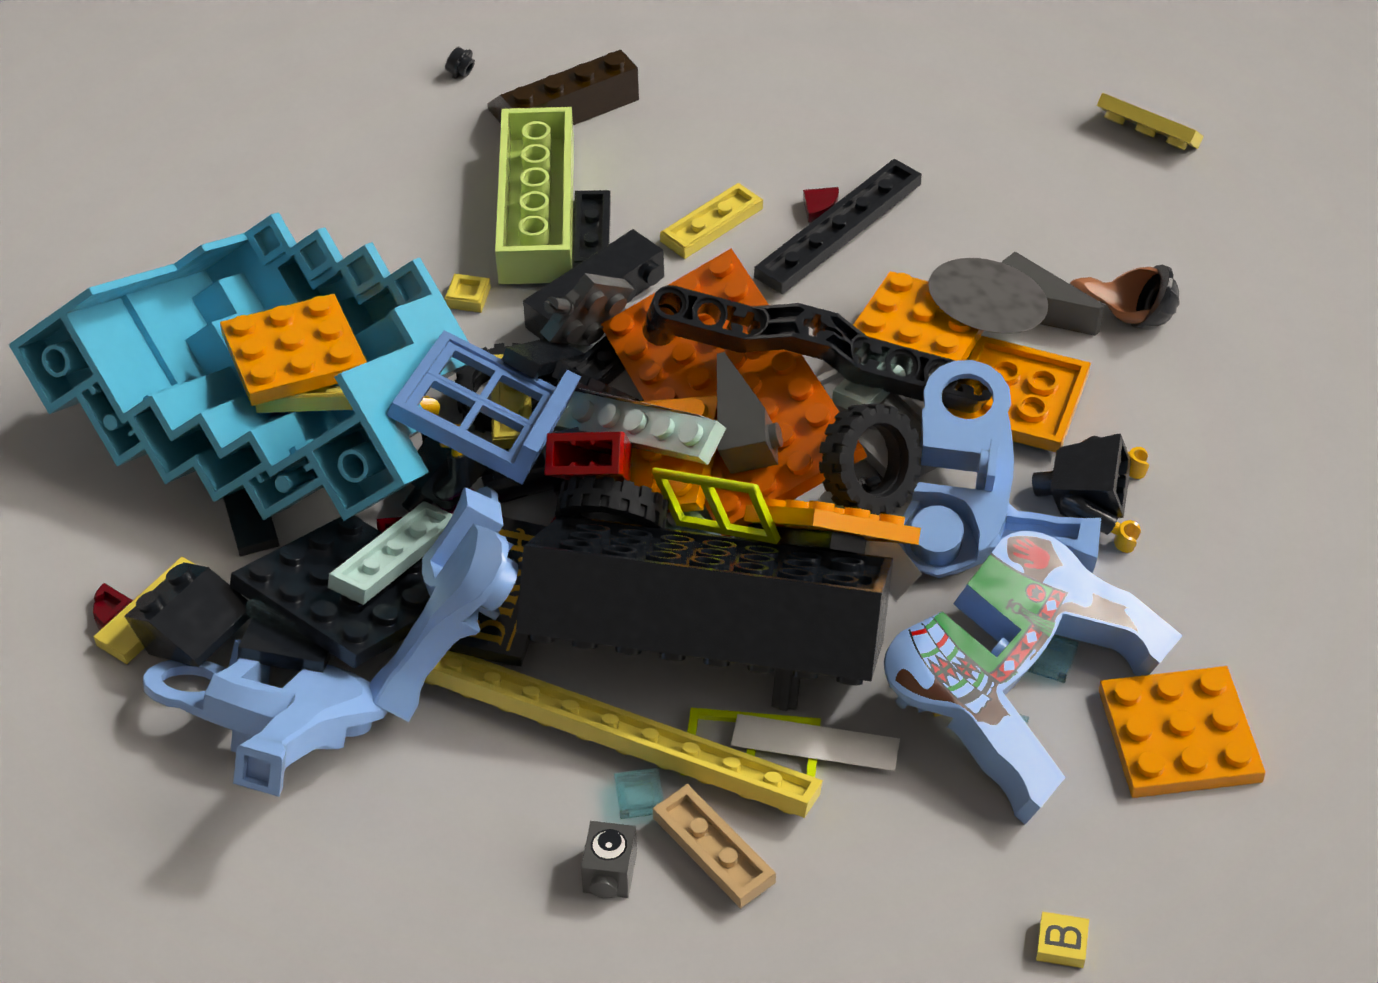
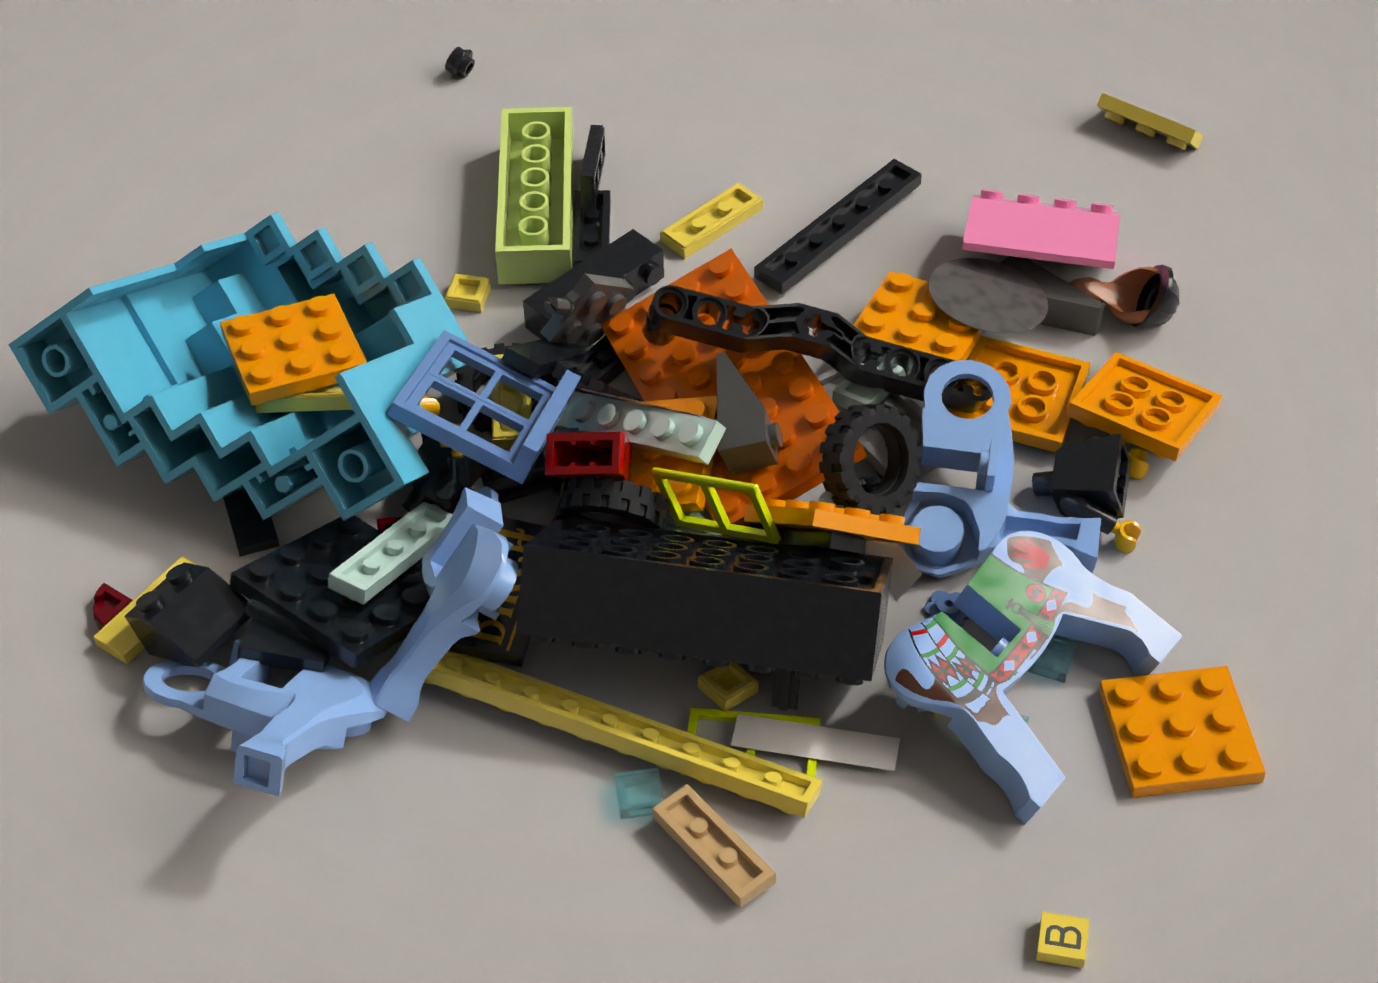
dark brown slope [487,49,639,125] -> none
dark grey brick [581,821,637,898] -> none
dark red tile [803,187,839,223] -> none
none -> black tile [580,125,606,208]
none -> light yellow tile [698,662,759,712]
none -> medium blue plant [924,590,969,627]
none -> bright pink slope [962,189,1120,269]
none -> light orange plate [1066,352,1223,462]

